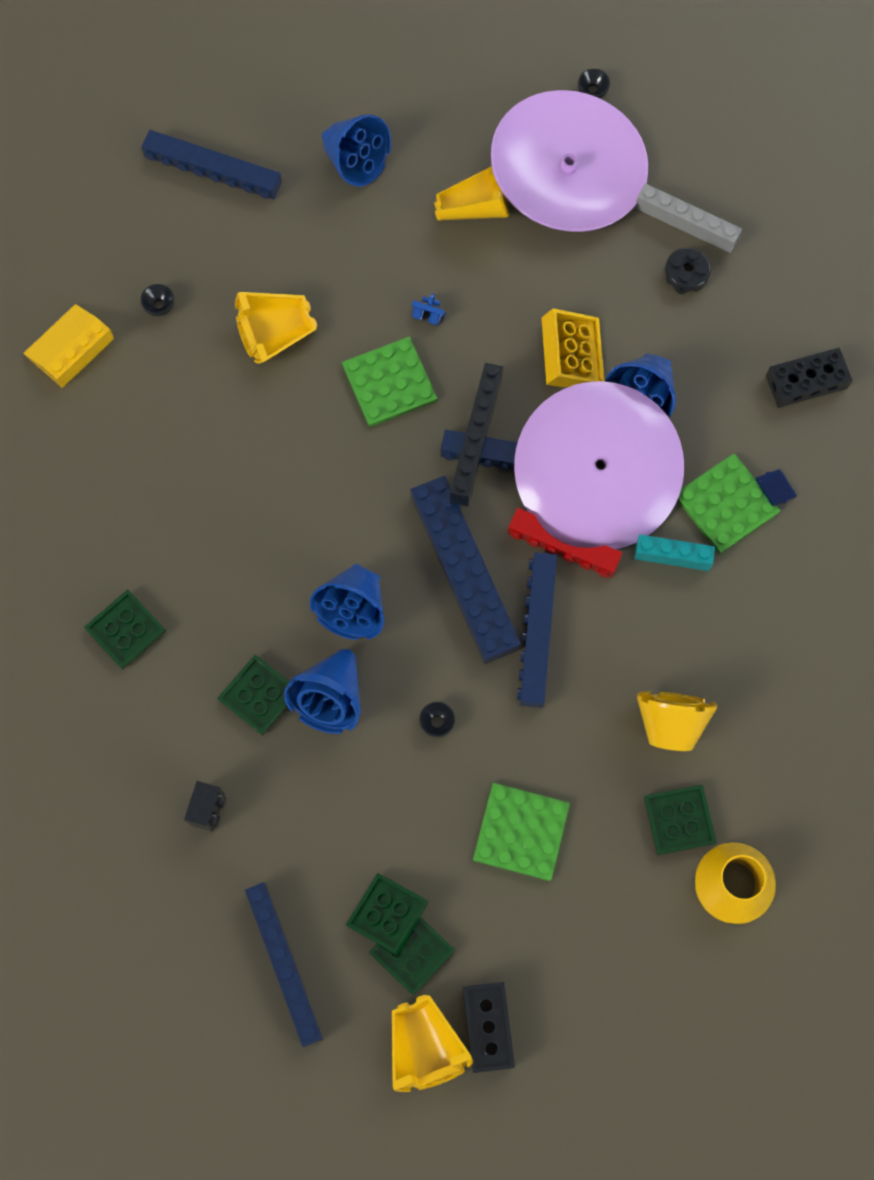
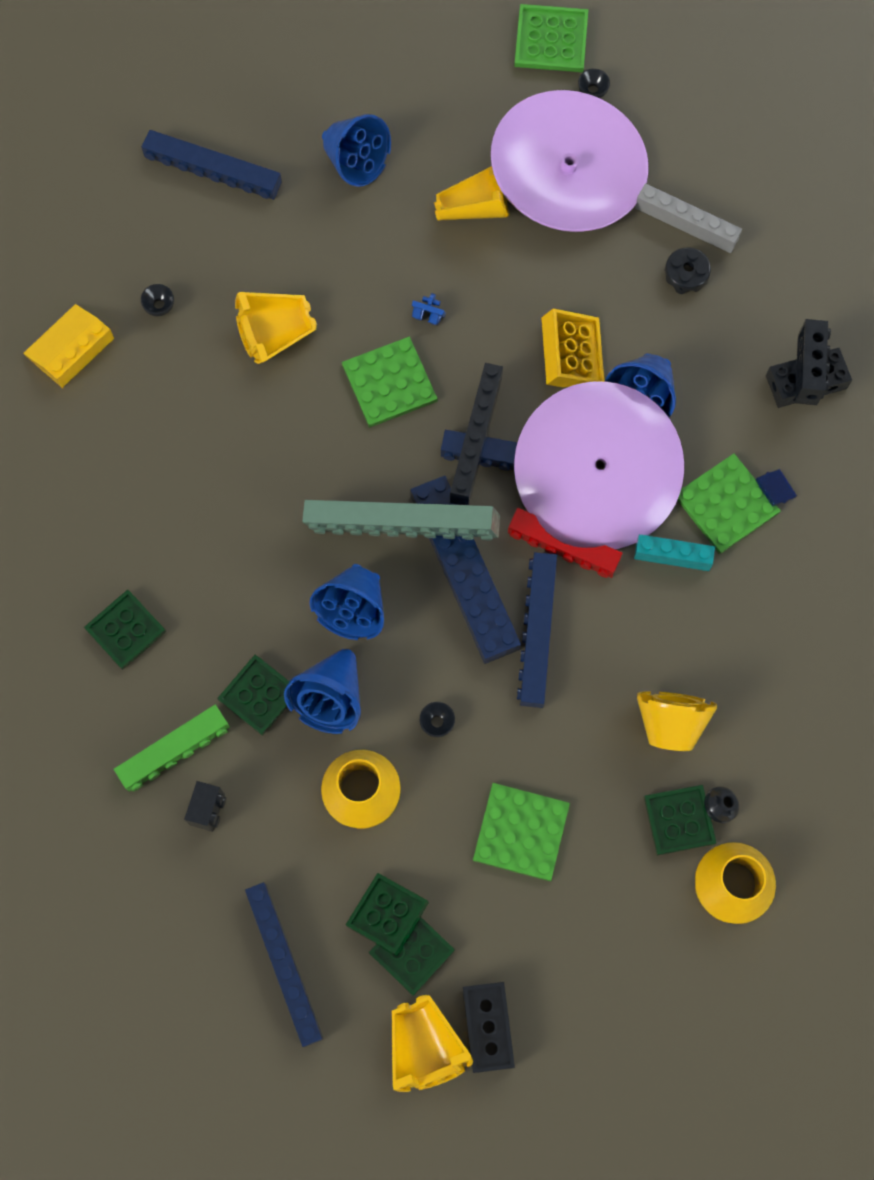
none -> bright green brick [114,704,230,792]
none -> sand green brick [302,500,500,541]
none -> yellow cone [321,750,401,829]
none -> bright green plate [514,4,588,72]
none -> black piece [704,787,739,823]
none -> black brick [795,319,831,406]

